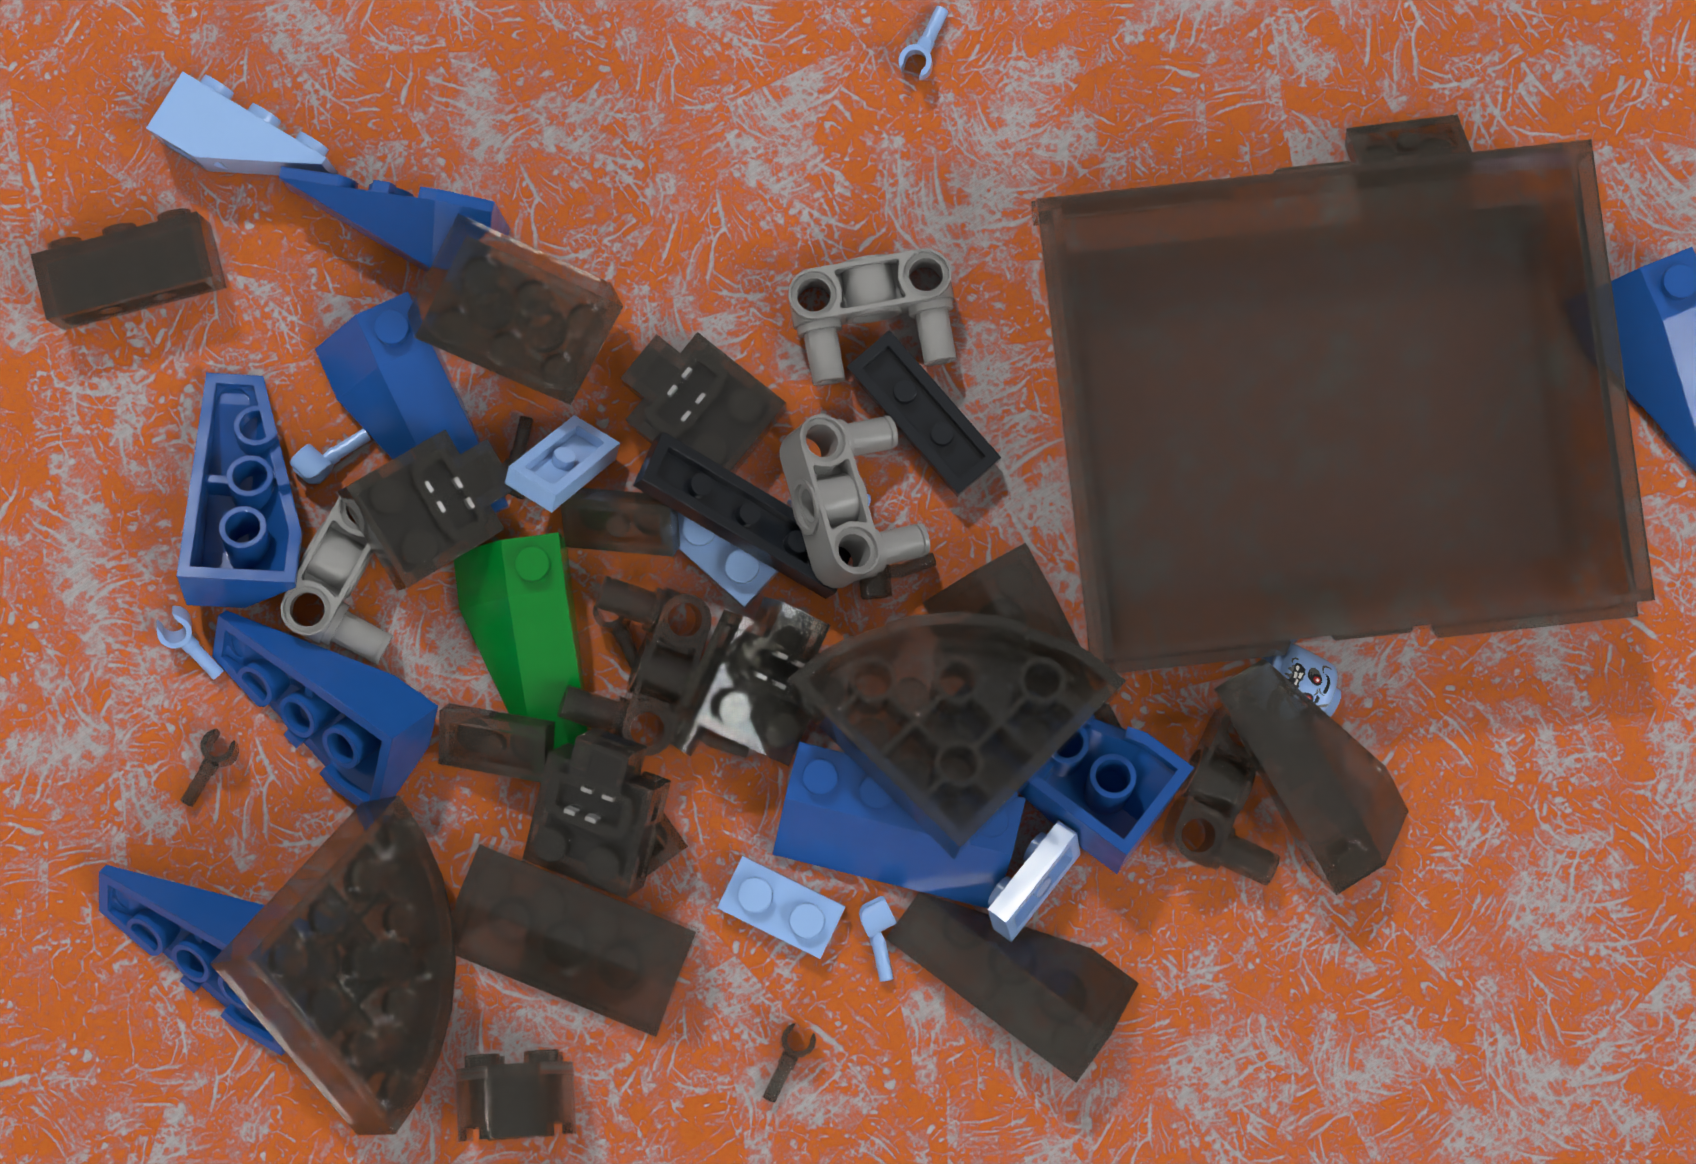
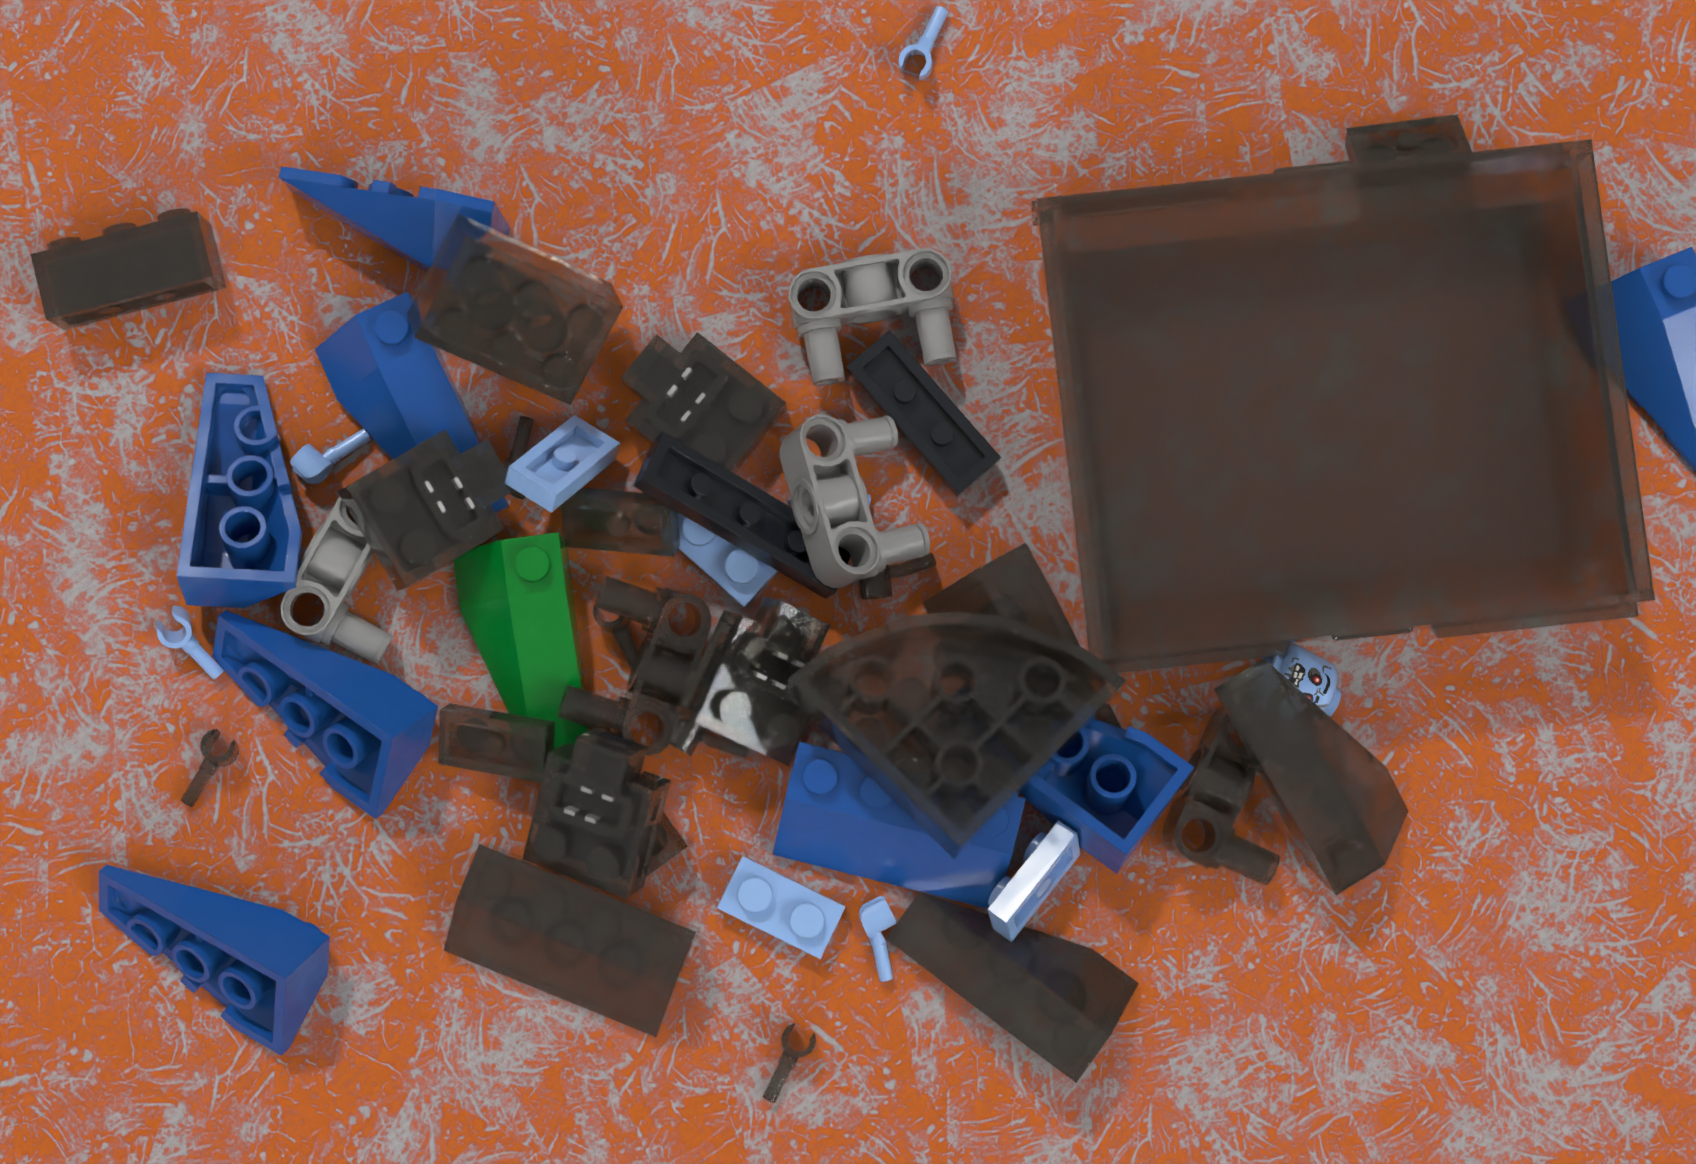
light blue slope [146,71,338,175] -> none
clear smoke brick [210,795,456,1135] -> none
clear smoke brick [455,1049,577,1142] -> none

